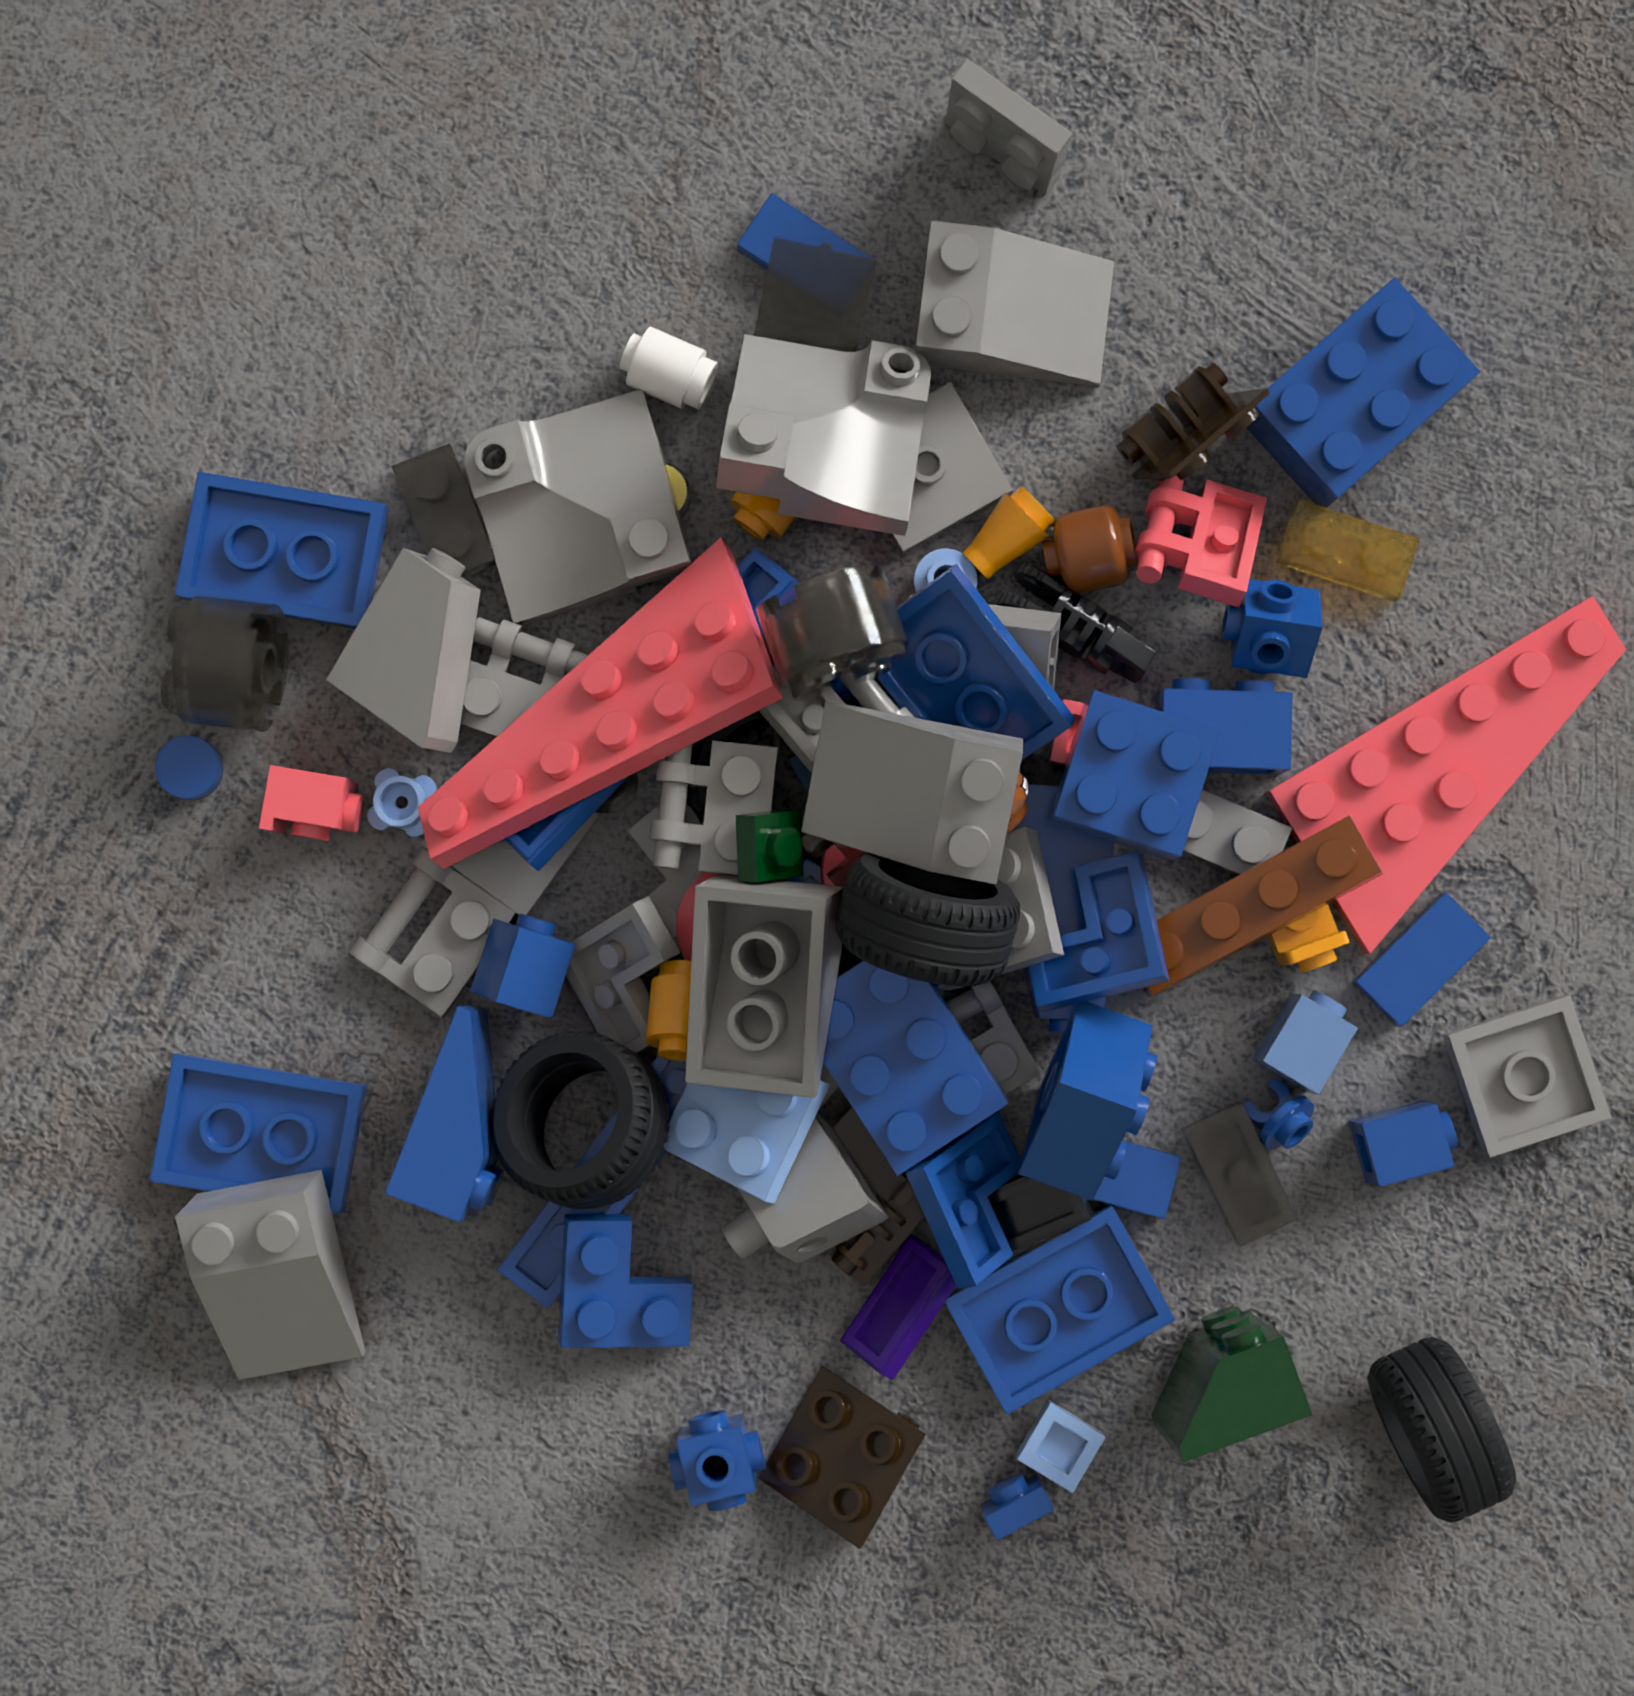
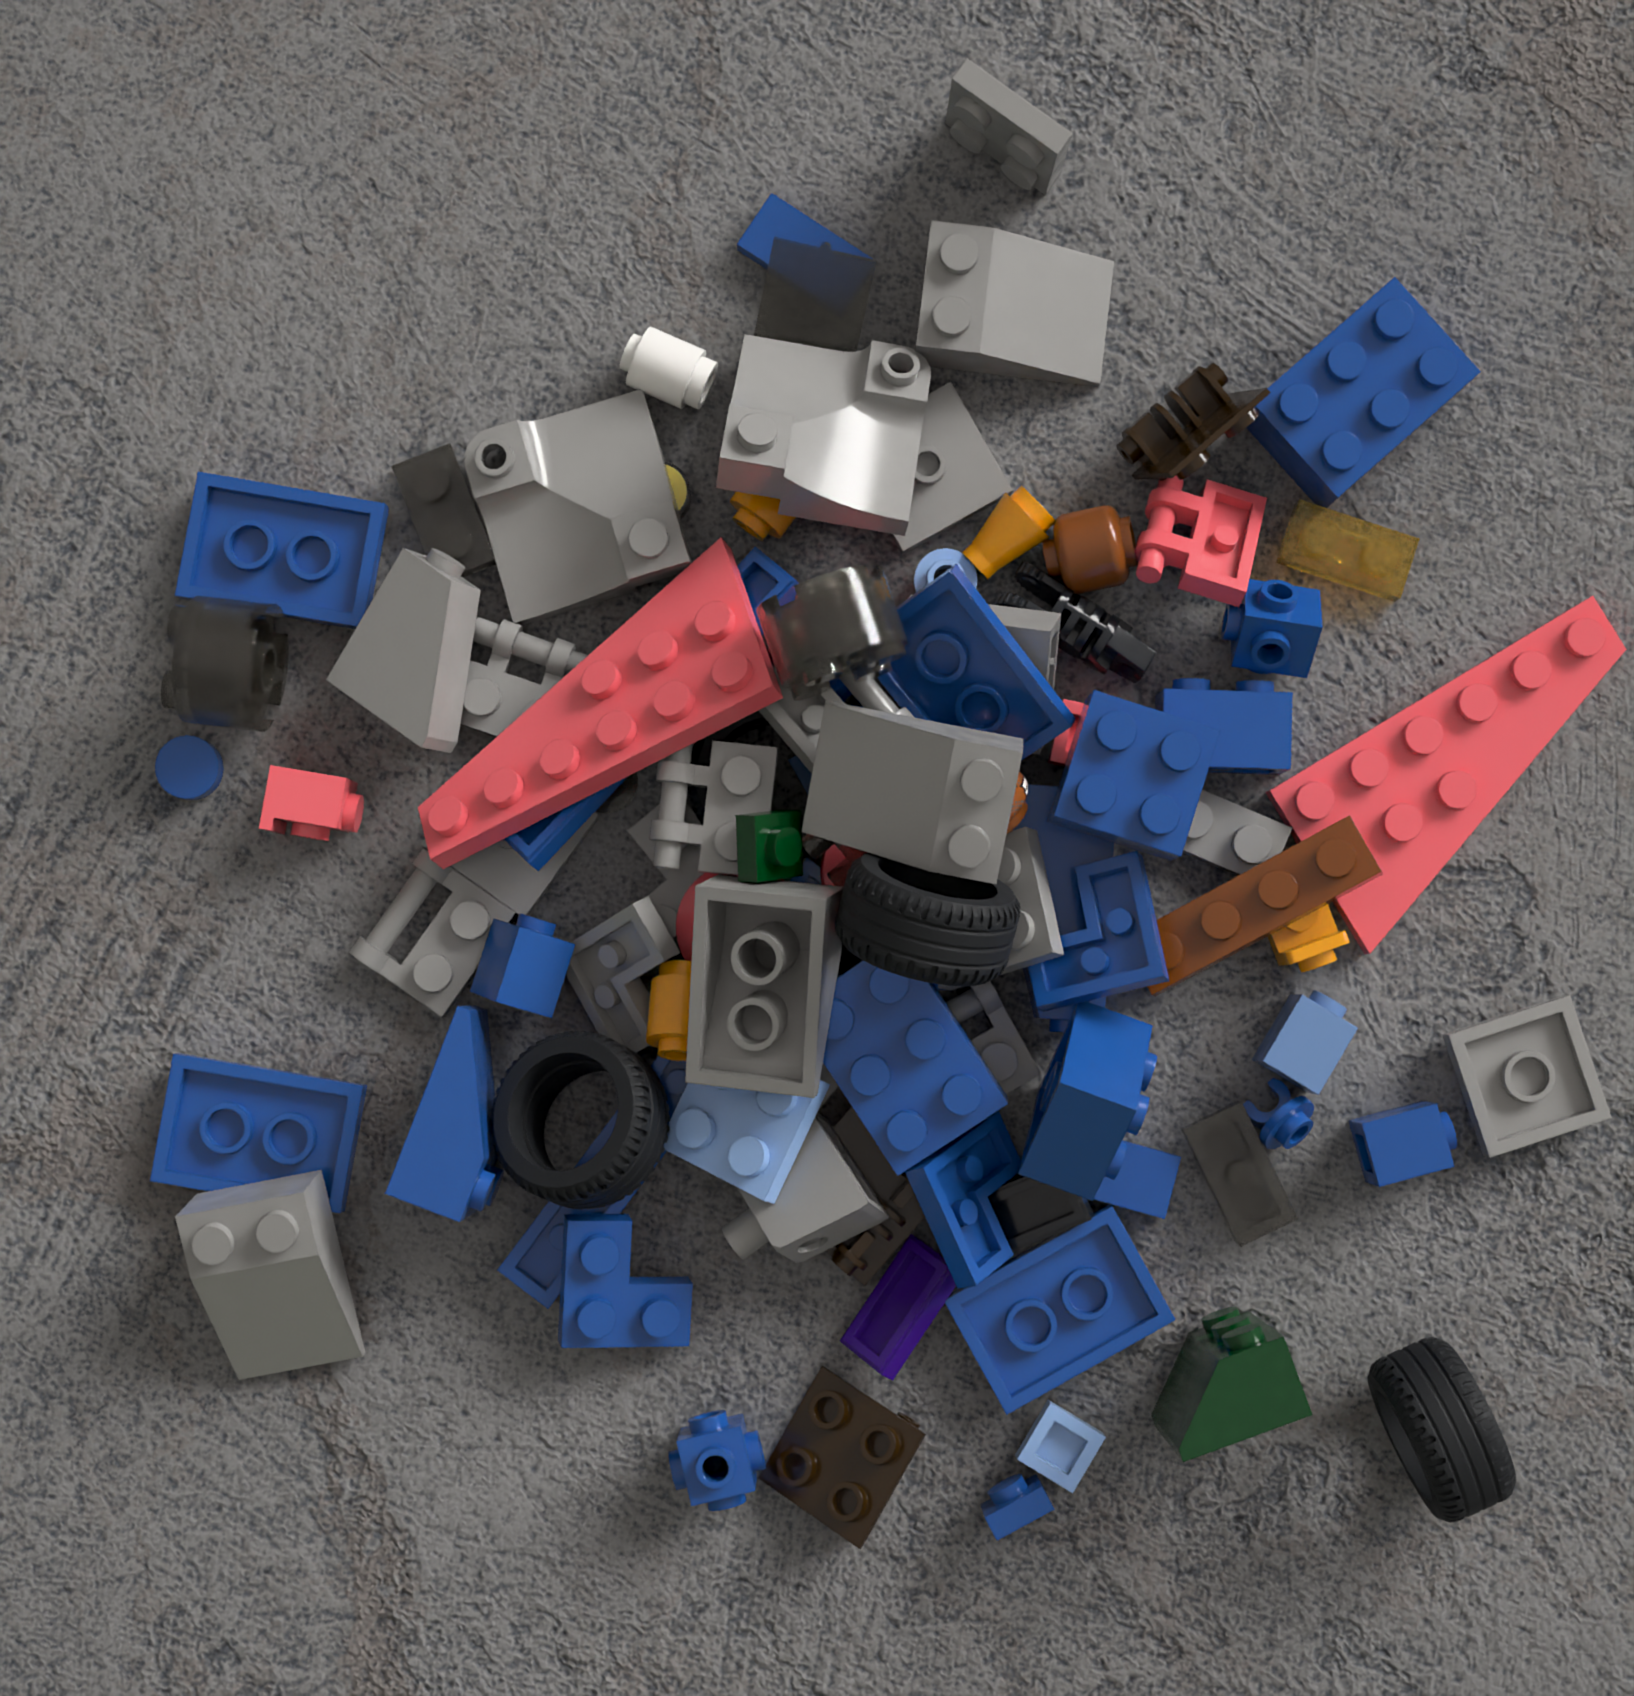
light blue plate [367,768,437,837] -> none
blue tile [1352,892,1491,1027] -> none

